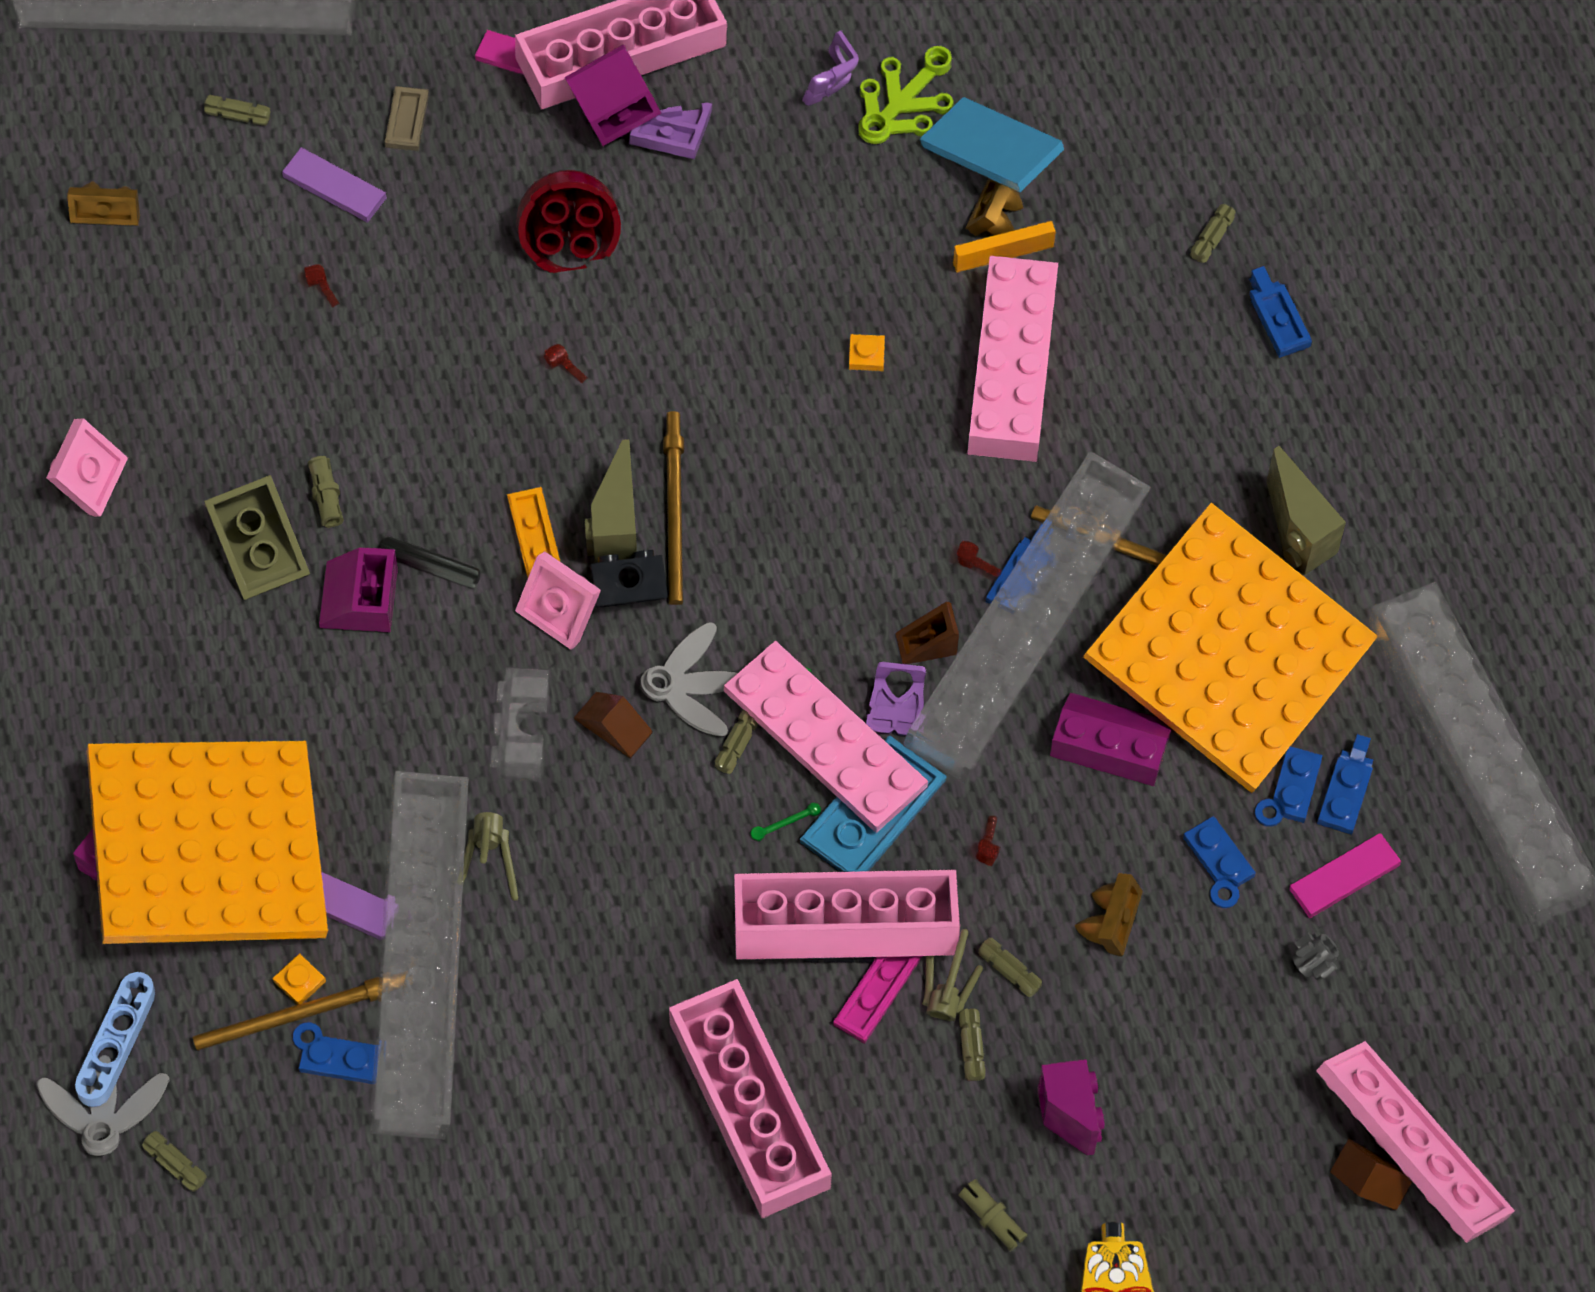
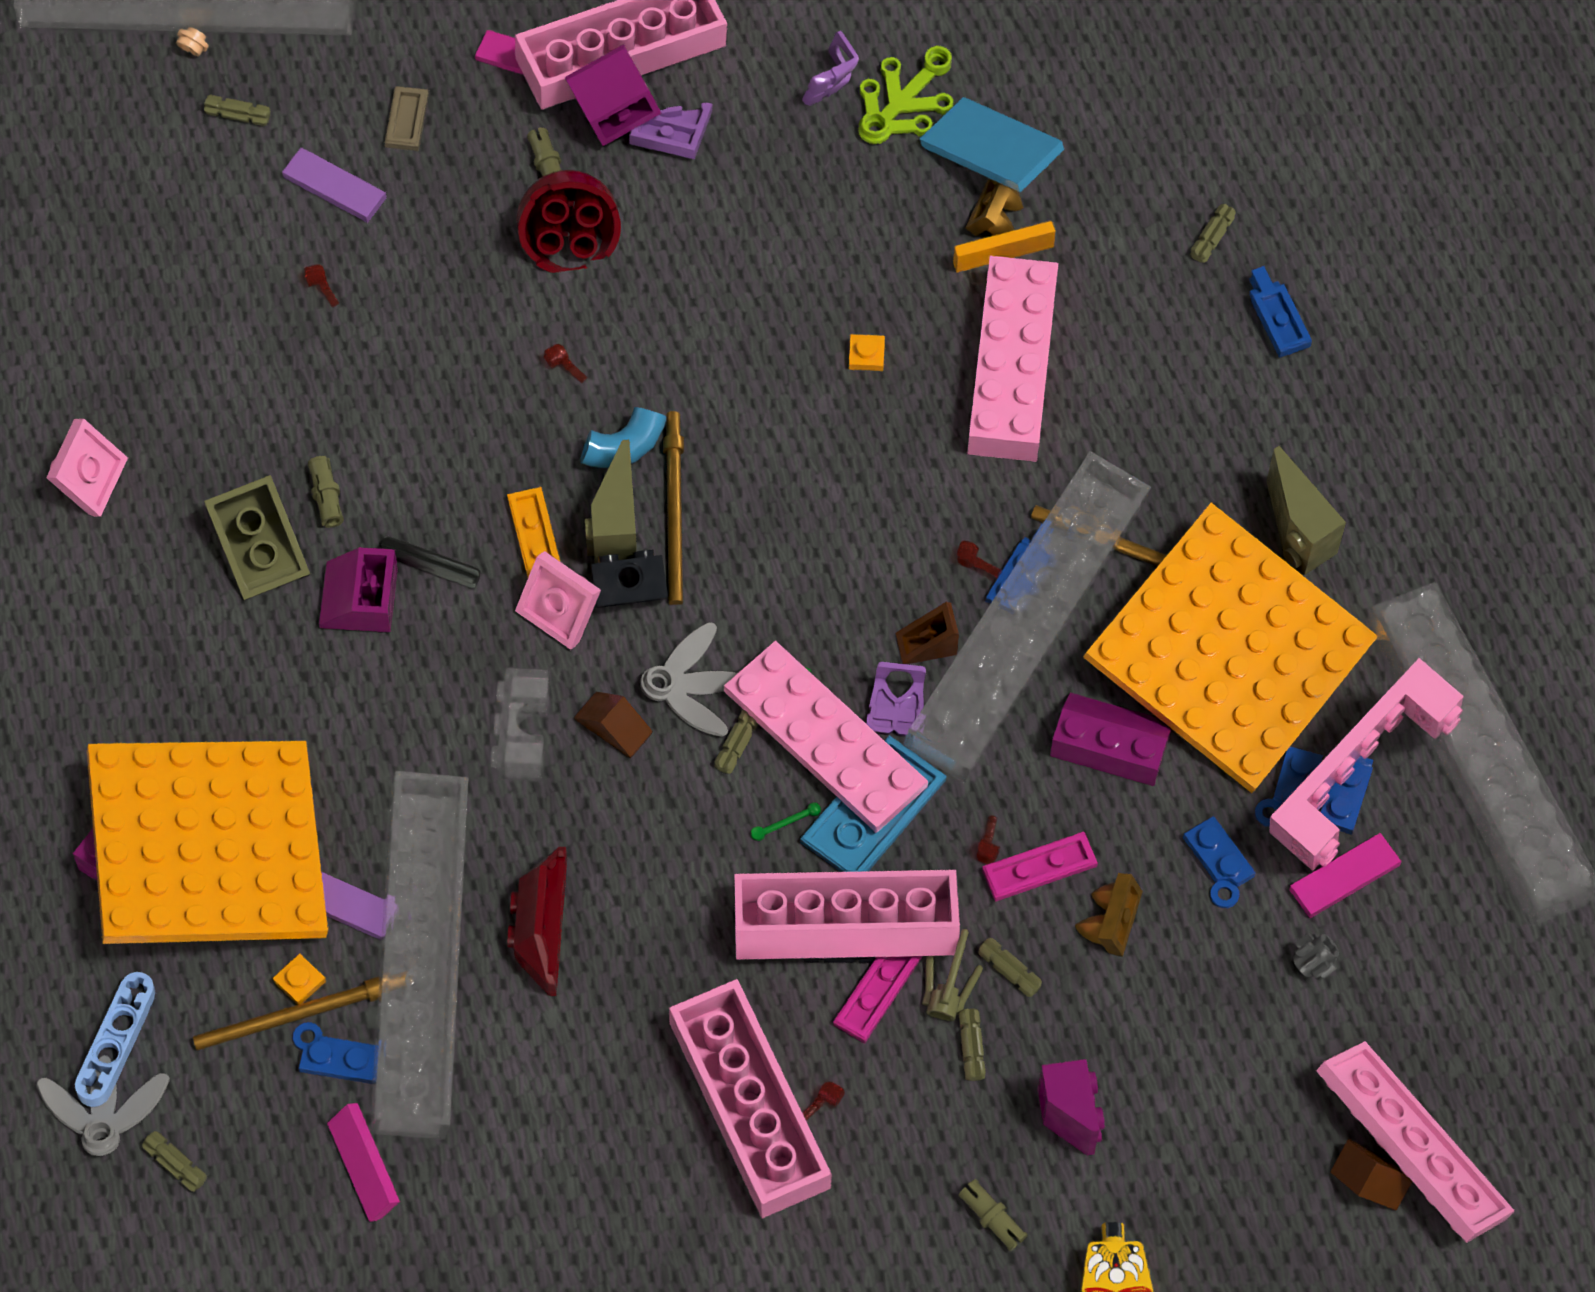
pearl gold tile [67,181,140,226] -> none
olive plant [455,812,519,901] -> none
none -> light nougat plate [176,27,209,57]
none -> dark pink tile [327,1103,400,1222]
none -> dark red wedge [507,847,567,996]
none -> olive pin [527,128,561,176]
none -> dark azure cylinder [580,407,667,468]
none -> clear red hand [802,1082,845,1121]
none -> dark pink tile [982,832,1098,902]
none -> bright pink plate [1269,658,1464,871]

